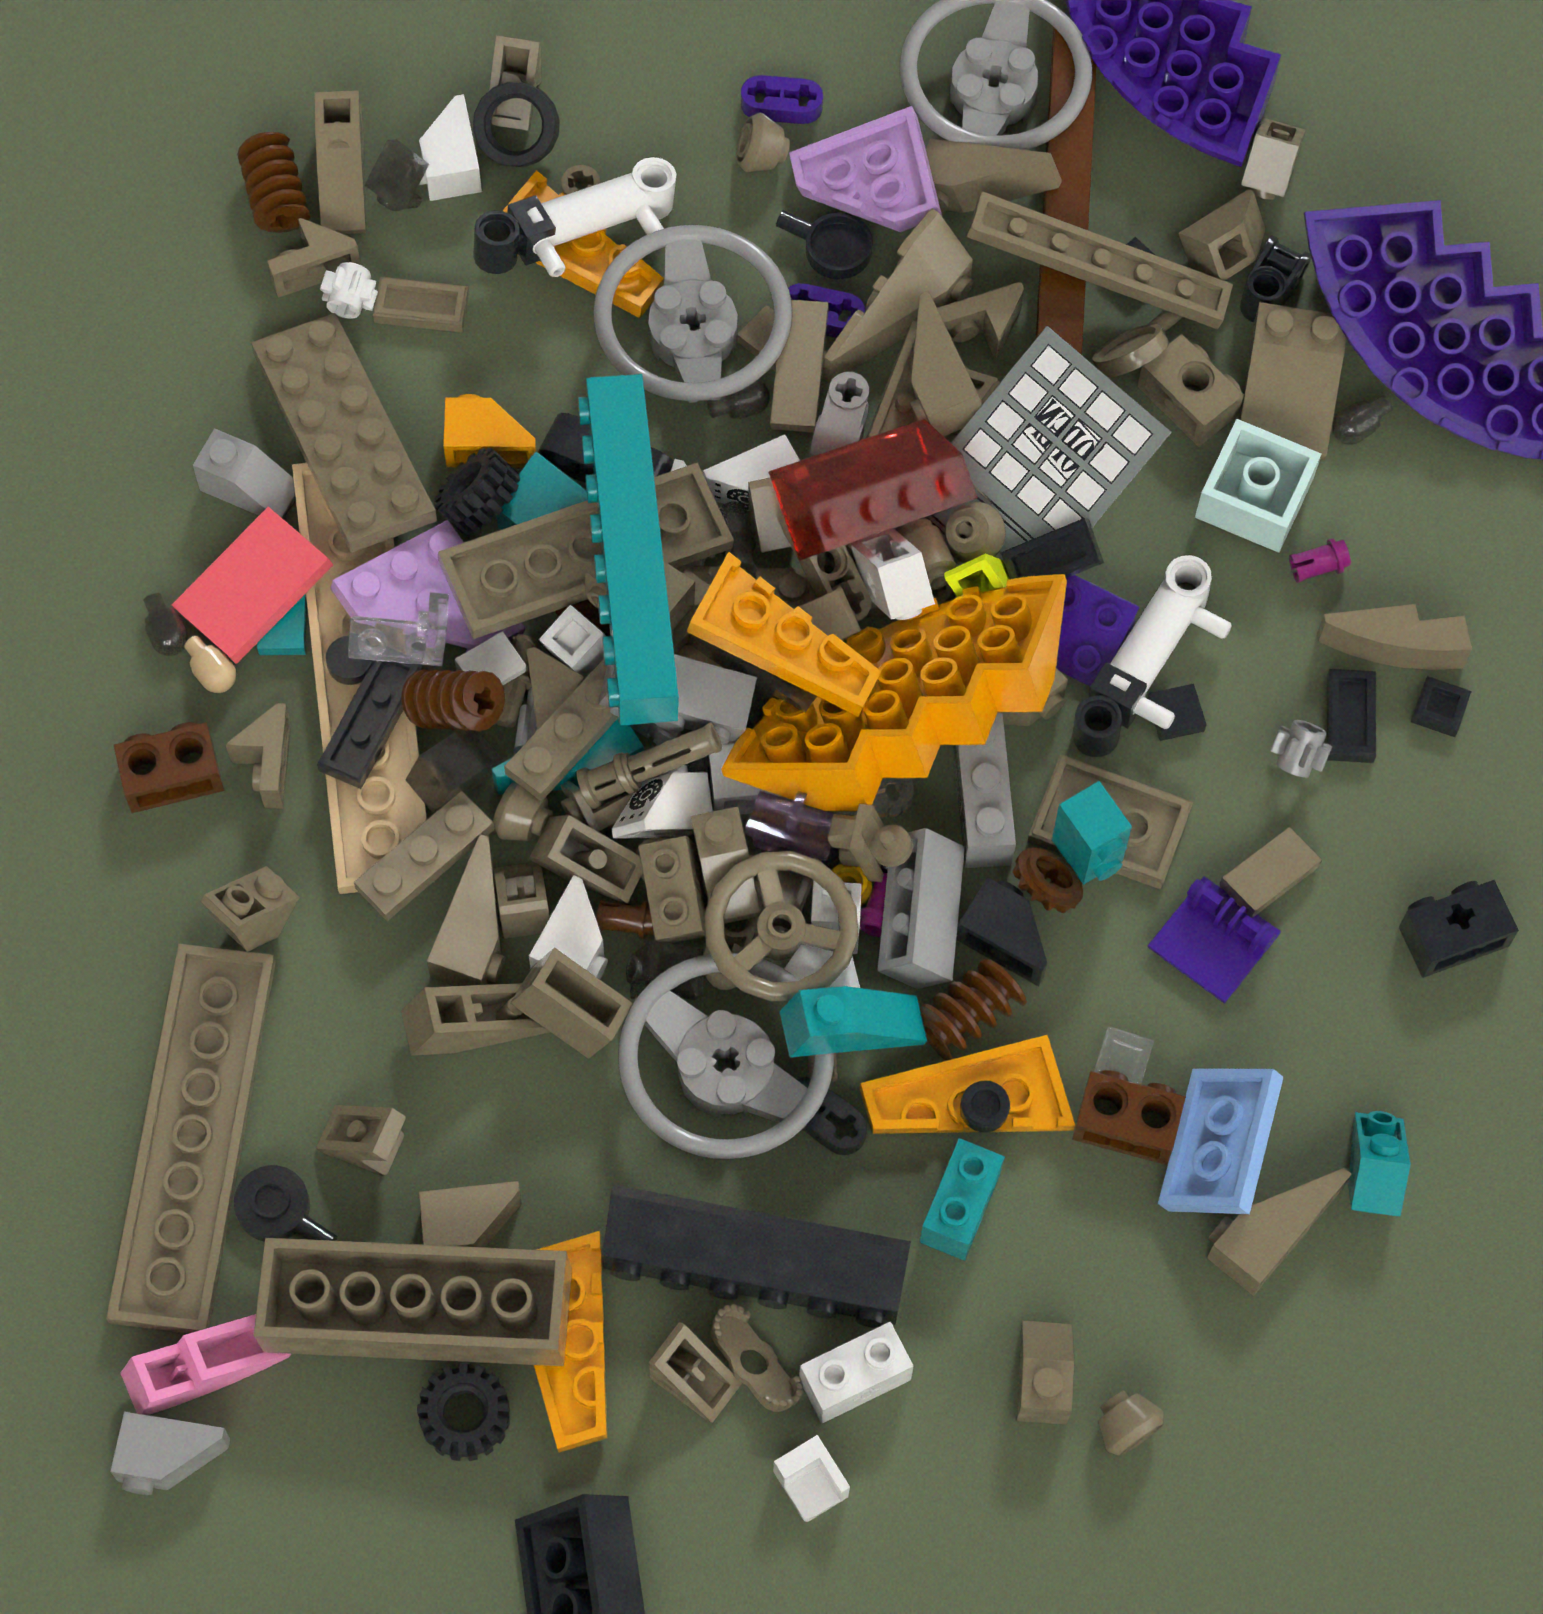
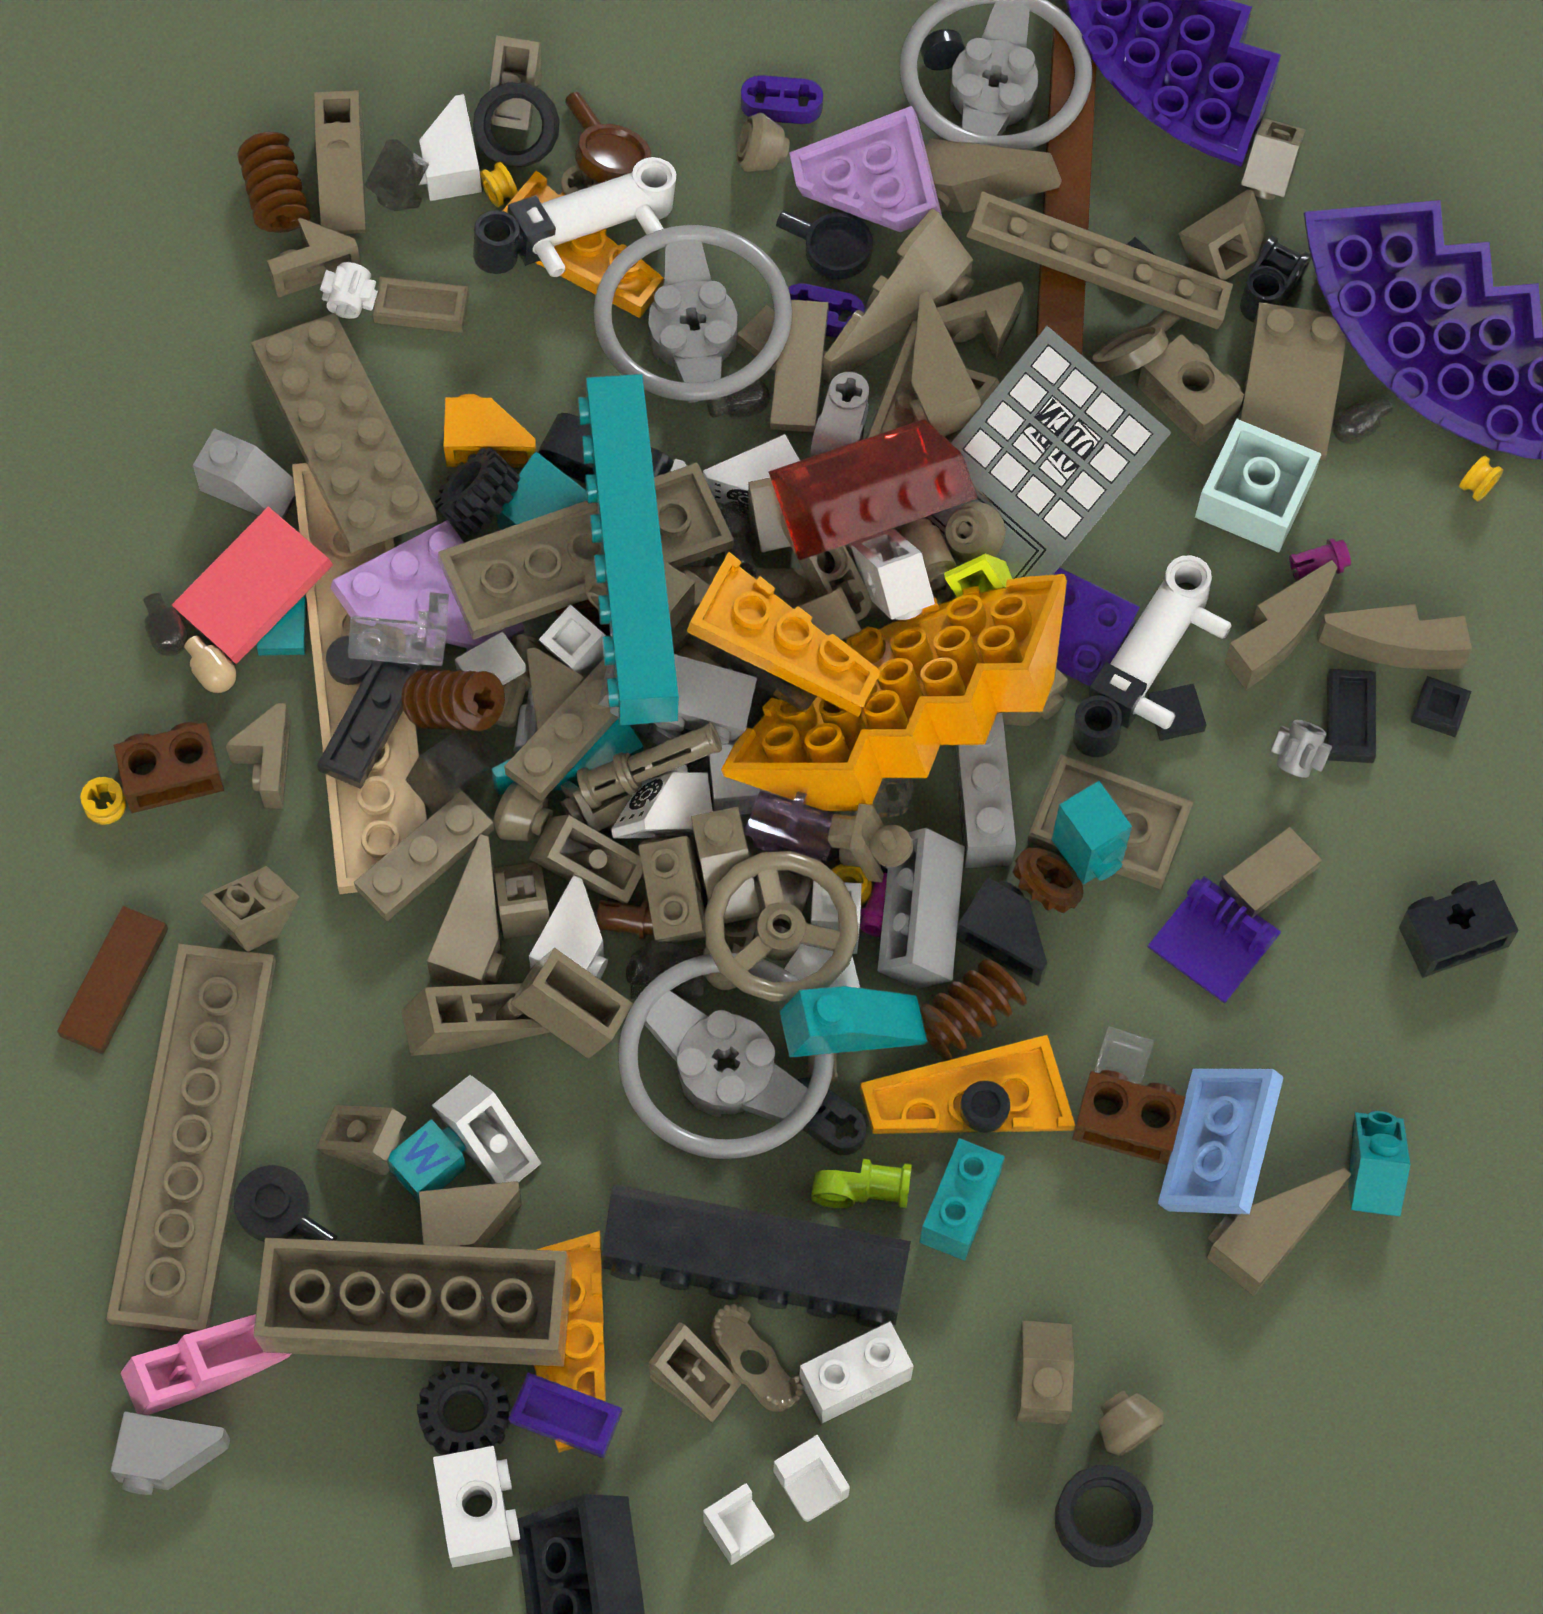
black tile [1001,518,1104,579] -> none
none -> reddish brown tile [57,906,168,1055]
none -> yellow bush [80,777,126,825]
none -> teal brick [387,1119,466,1205]
none -> white slope [432,1075,542,1184]
none -> white brick [433,1446,520,1568]
none -> yellow bush [480,162,518,207]
none -> dark purple tile [508,1372,623,1459]
none -> reddish brown piece [565,92,651,183]
none -> white panel [703,1483,774,1565]
none -> lime connector [811,1158,912,1208]
none -> black tile [920,29,965,71]
none -> black tyre [1055,1465,1153,1568]
none -> dark tan slope [1225,560,1337,690]
none -> yellow bush [1459,455,1503,502]

